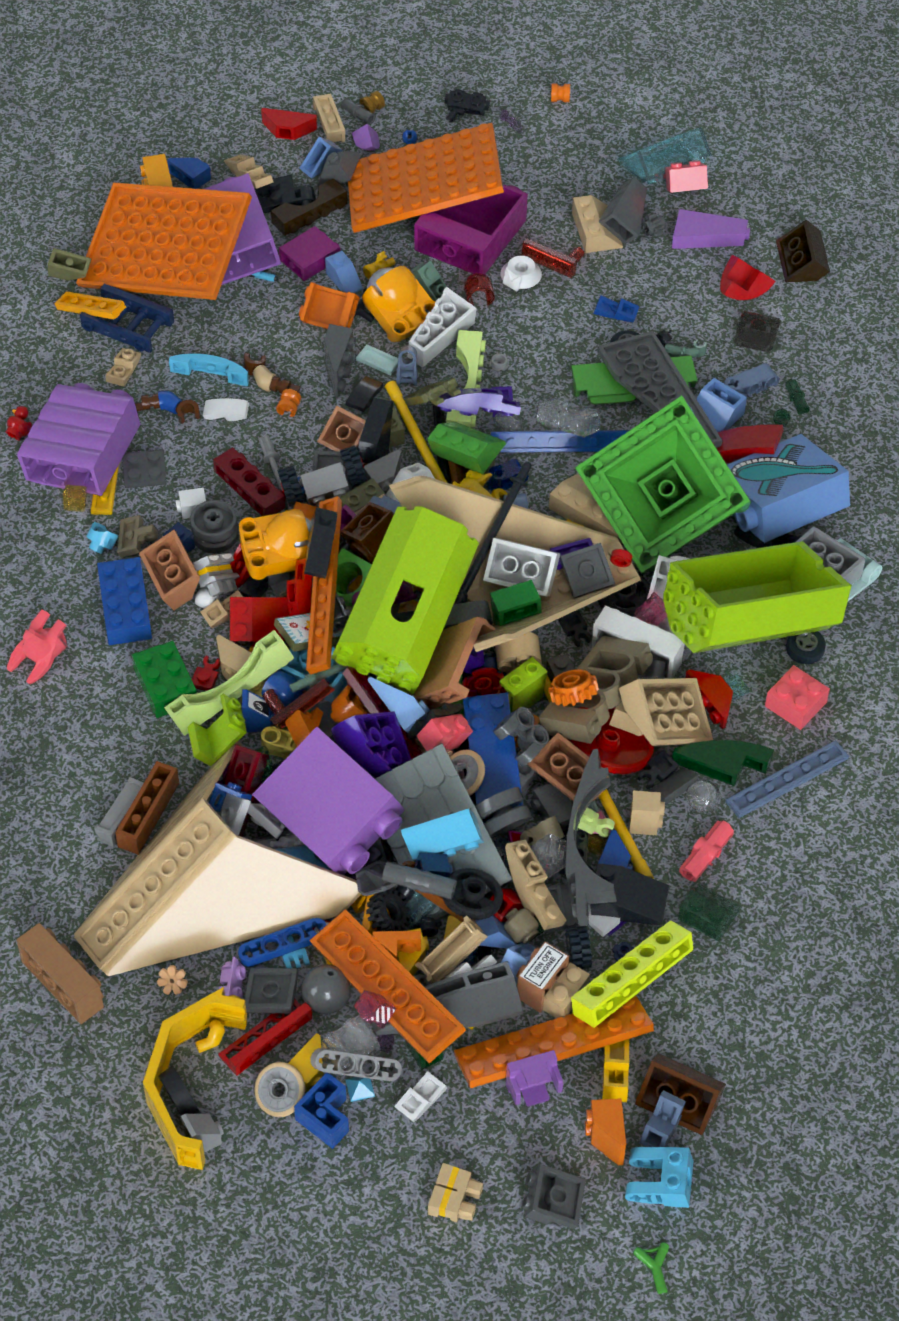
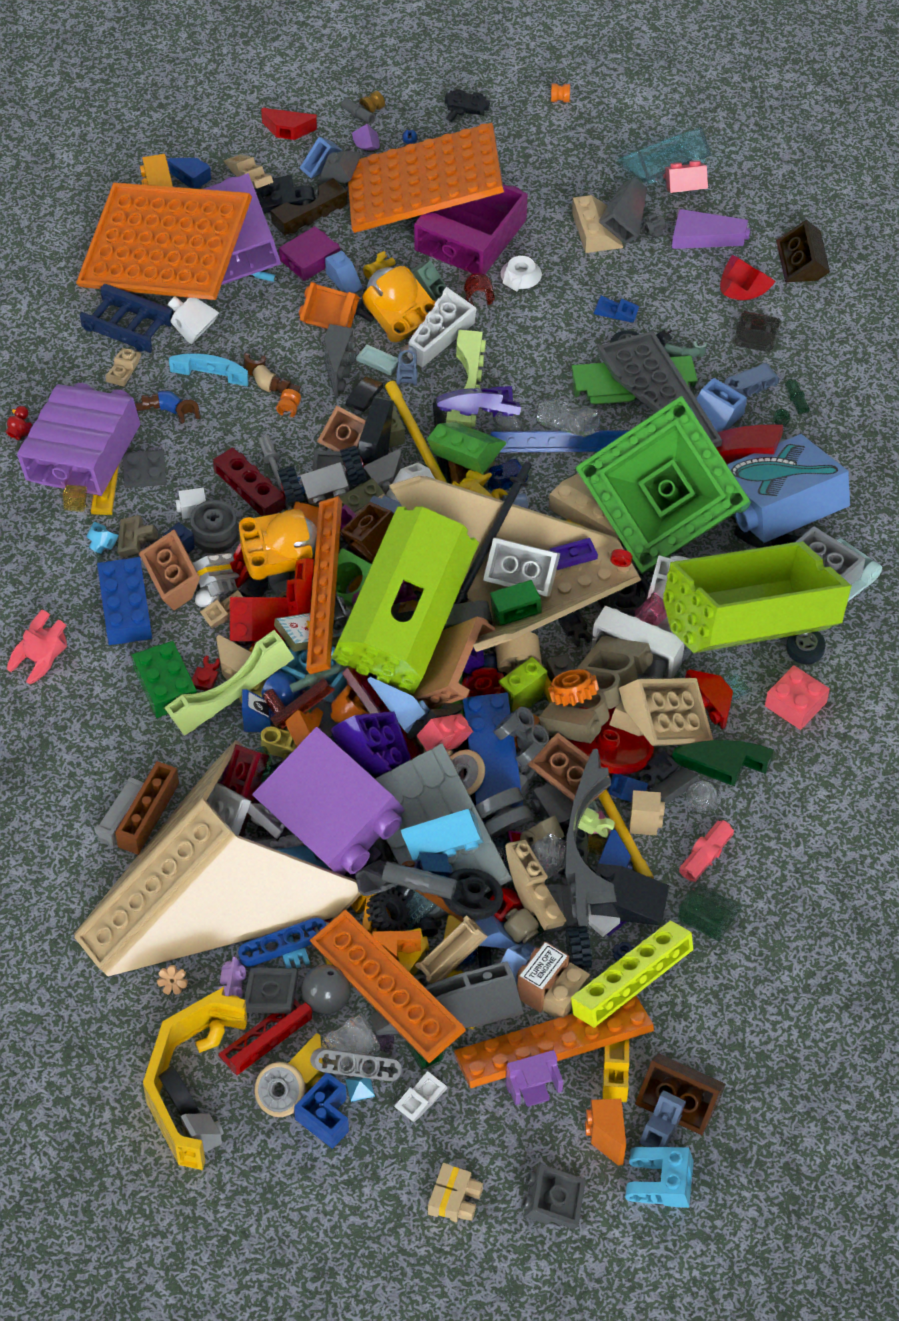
medium nougat brick [16,923,104,1024] -> none
olive slope [48,248,92,281] -> none
light orange plate [54,291,126,319] -> none
lime panel [187,693,247,767] -> none
white slope [203,398,249,421] -> none
blue bracket [209,782,252,812] -> none
black slope [304,507,337,578] -> none
tan container [313,94,345,142] -> none
clear pink brick [354,990,396,1029] -> none
olive tile [403,378,461,406] -> none
white slope [444,955,497,979] -> none
light grey plate [489,353,509,372] -> none
clear purple piece [500,110,523,134] -> none
clear red piece [521,238,584,278] -> none
dark grey plate [559,543,615,598] -> none
bright green piece [633,1242,669,1294] -> none
sand blue tile [726,740,849,818] -> none
none -> white torso [168,296,219,344]
none -> blue panel [608,774,648,802]

